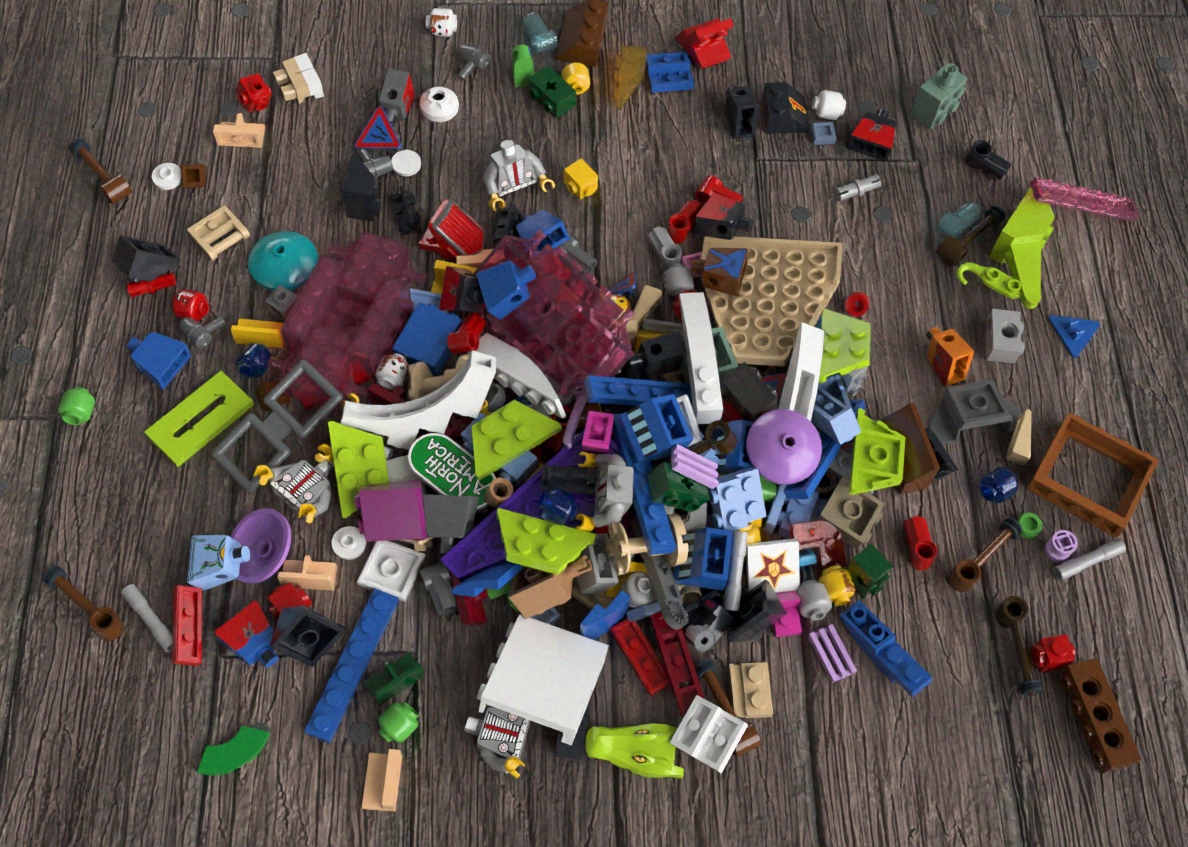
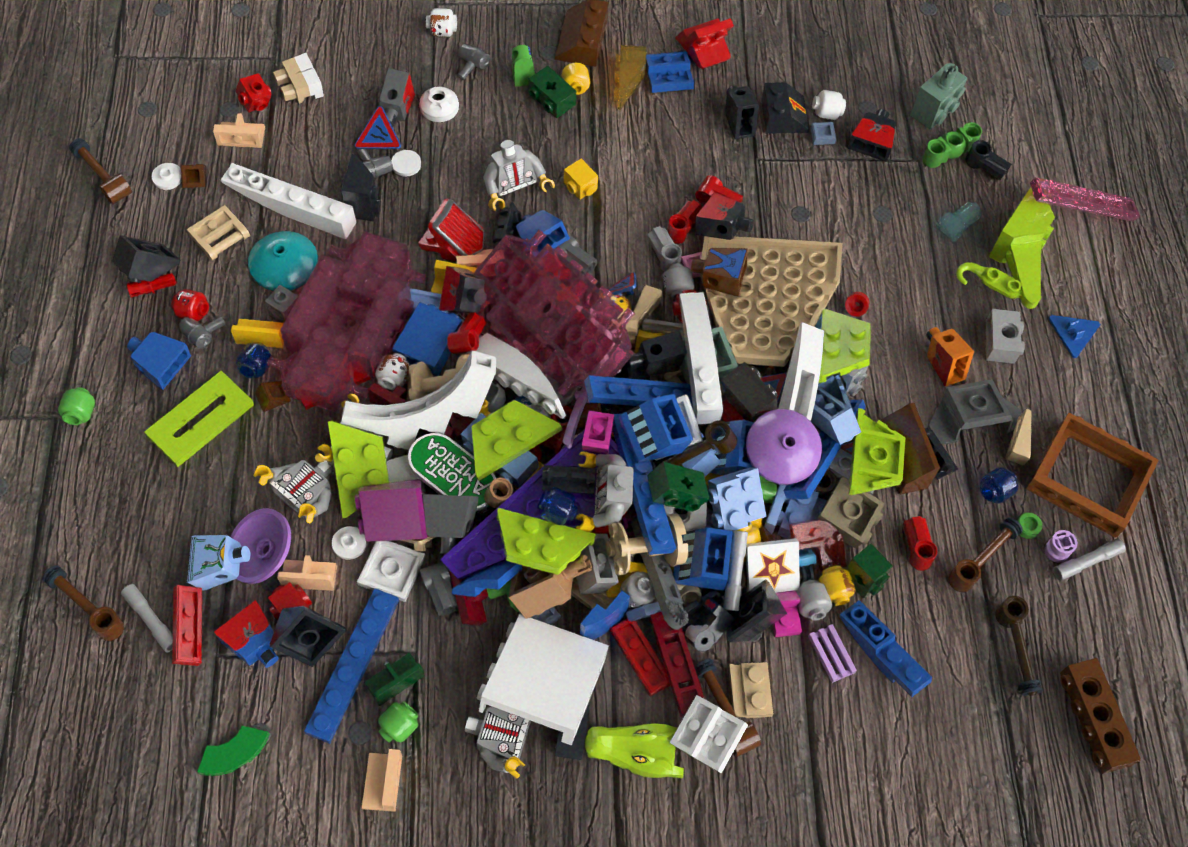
dark grey bar [211,359,343,493] -> none
black hinge [391,186,422,235] -> none
blue torso [476,261,536,320] -> none
clear light blue piece [523,12,558,54] -> none
lavender tile [671,444,719,489] -> none
light grey pin [835,174,881,202] -> none
dark brown piece [936,205,1005,267] -> none
red brick [1030,634,1075,673] -> none
none -> white slope [221,163,356,239]
none -> bright green piece [922,122,982,168]

